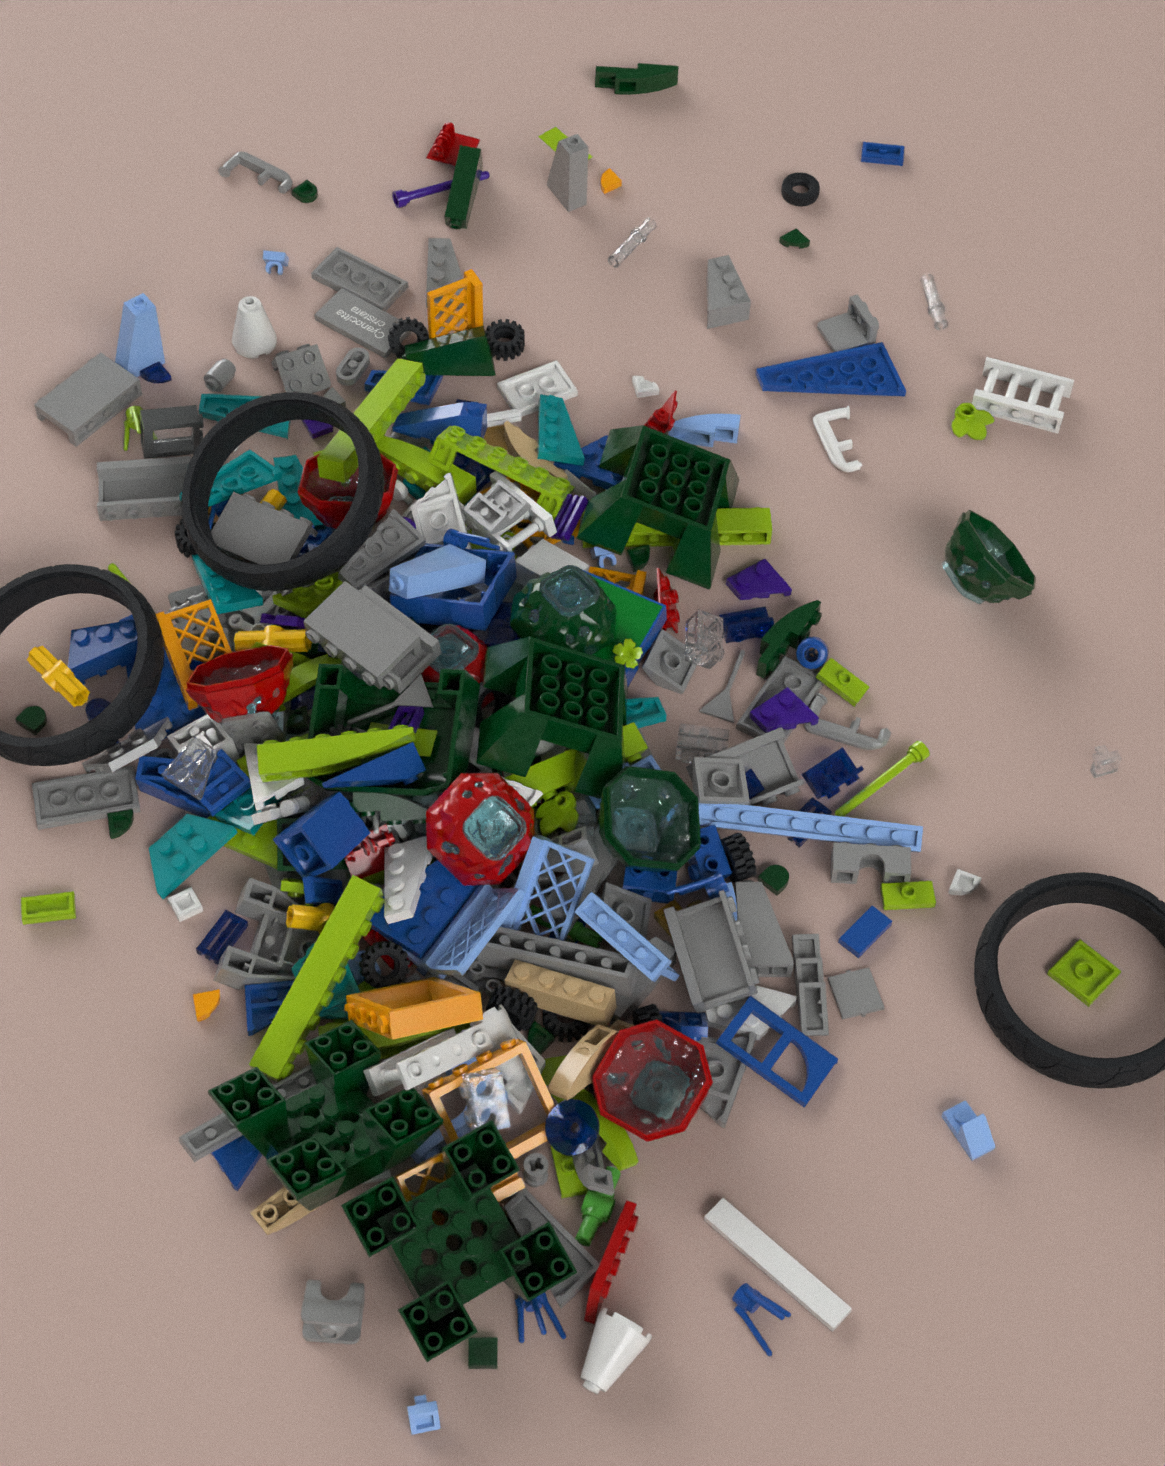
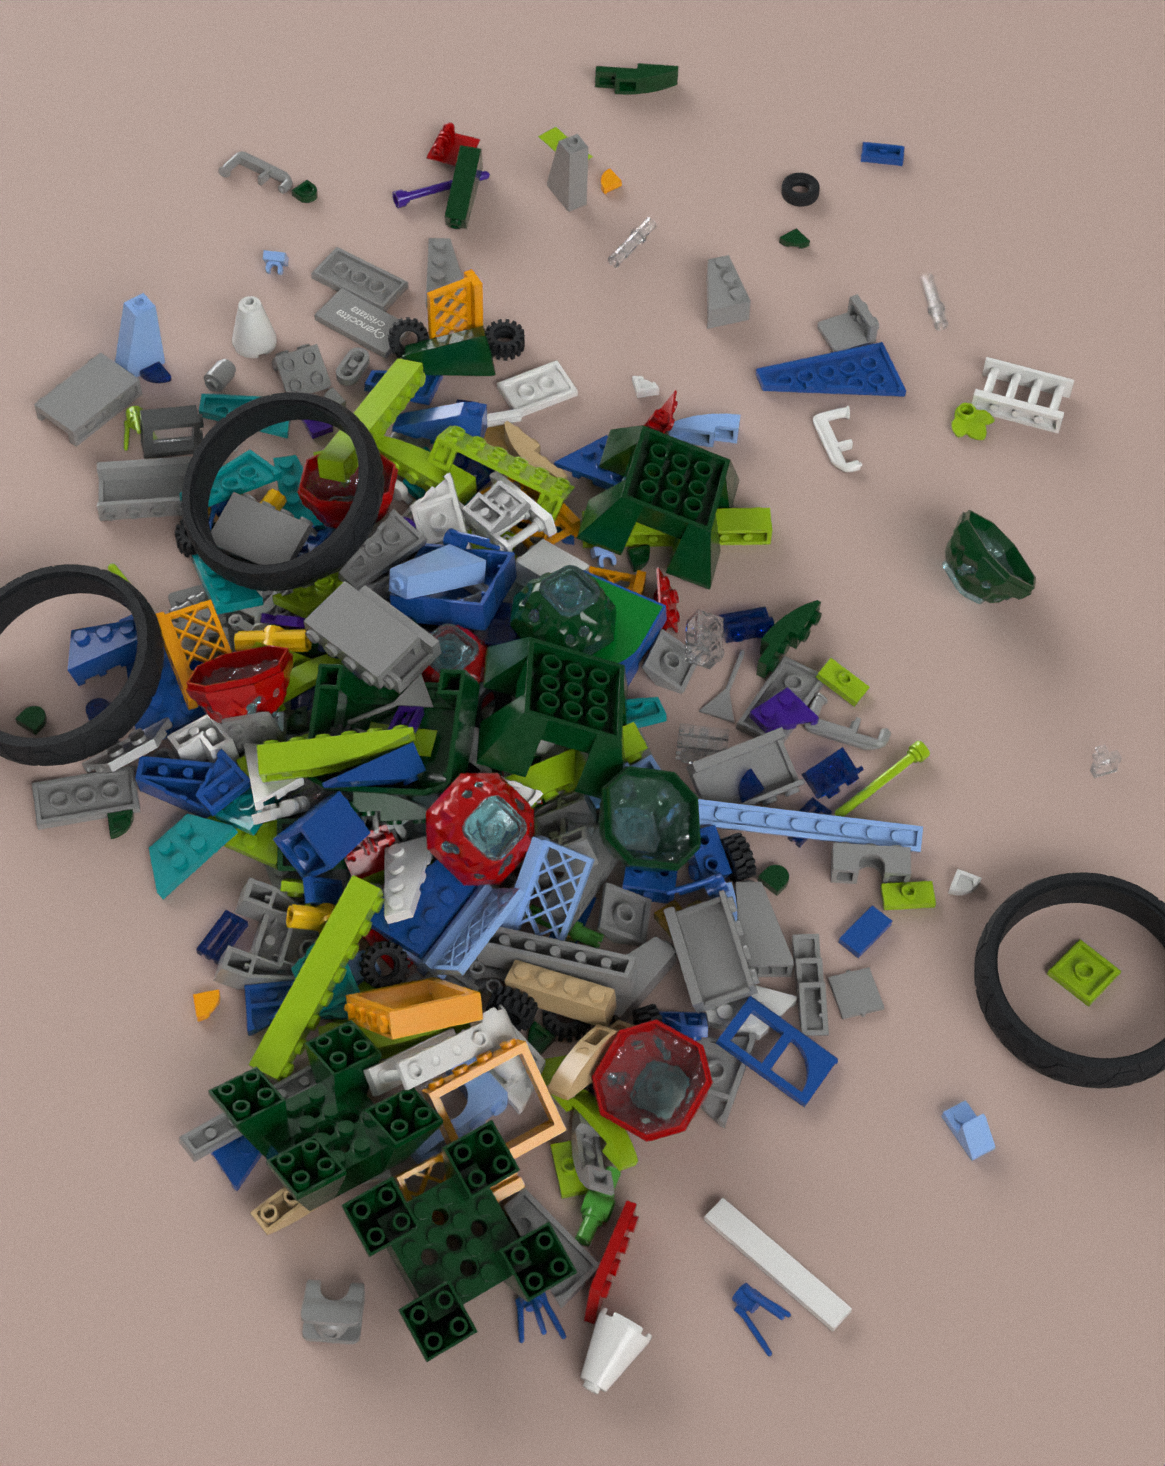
lime plate [21,891,76,925] -> none
yellow piece [26,645,90,707] -> none
clear wing [162,736,216,800] -> none
white tile [168,887,203,922] -> none
light blue tile [407,1394,441,1435] -> none
clear brick [460,1067,510,1130] -> none
clear green tile [468,1337,498,1369] -> none
light grey bush [523,1153,549,1187] -> none
lime plate [535,791,579,837] -> none
teal wing [537,394,585,466] -> none
clear blue dish [545,1099,600,1156] -> none
dark purple tile [551,494,589,541] -> none
white sticker [565,469,596,500] -> none
light blue fence [574,892,680,982] -> none
lime plant [612,638,643,669] -> none
light grey slope [693,757,750,805] -> none
dark purple wing [726,559,792,600] -> none
blue head [796,636,829,670] -> none

